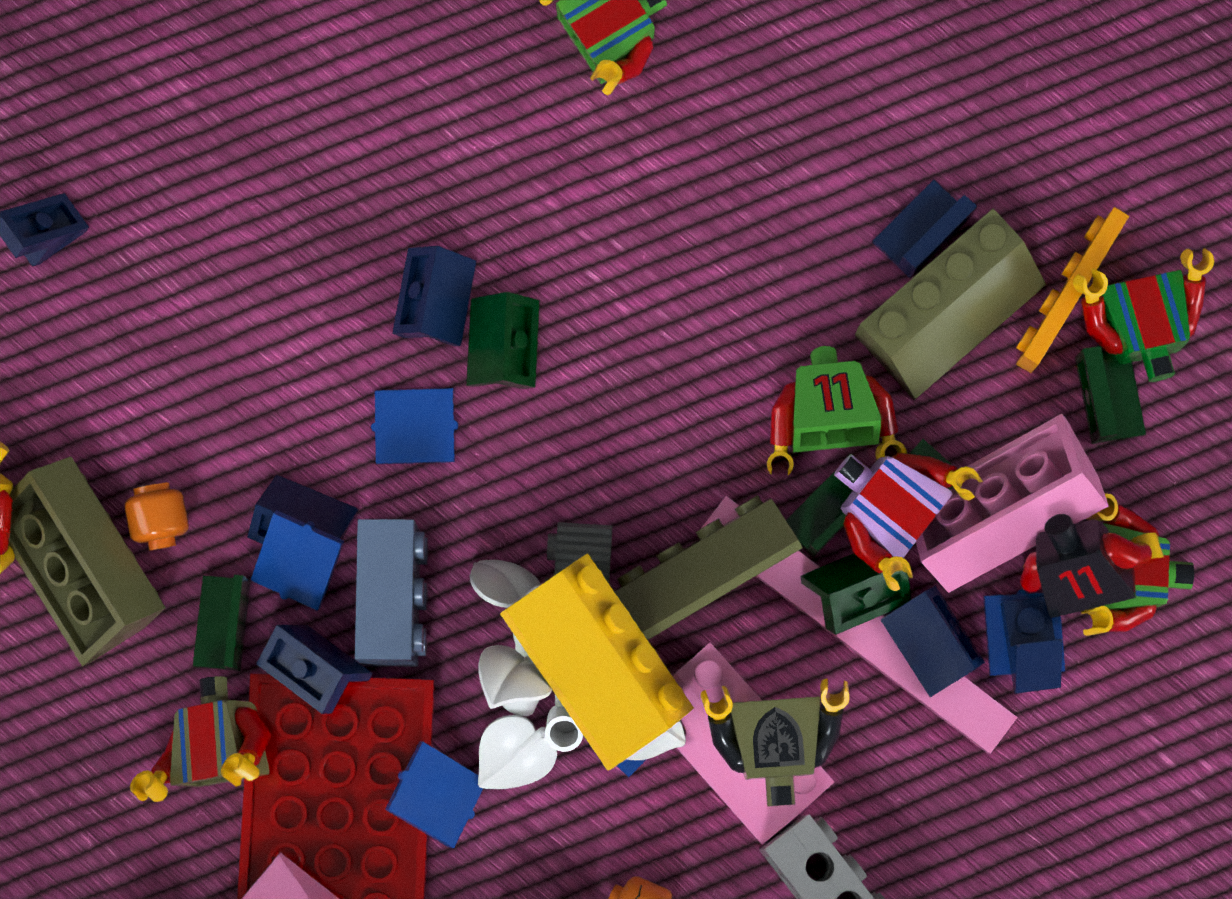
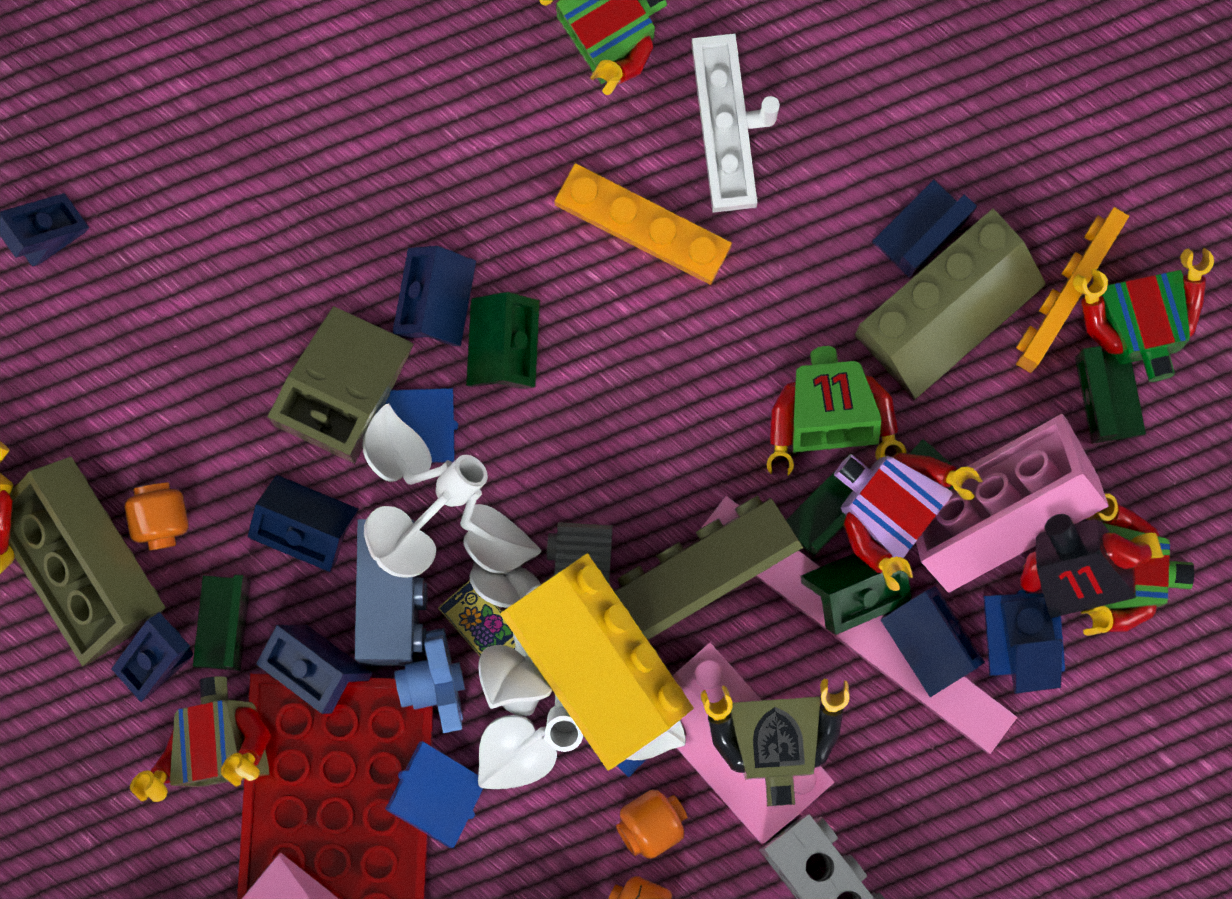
blue piece [251,510,344,611] -> none
none -> dark blue slope [111,612,193,702]
none -> olive slope [268,306,414,464]
none -> white plant [362,403,542,578]
none -> medium blue plant [395,628,465,733]
none -> tile [438,580,515,656]
none -> light orange plate [554,163,732,285]
none -> orange head [616,789,688,859]
none -> white plate [691,34,780,213]

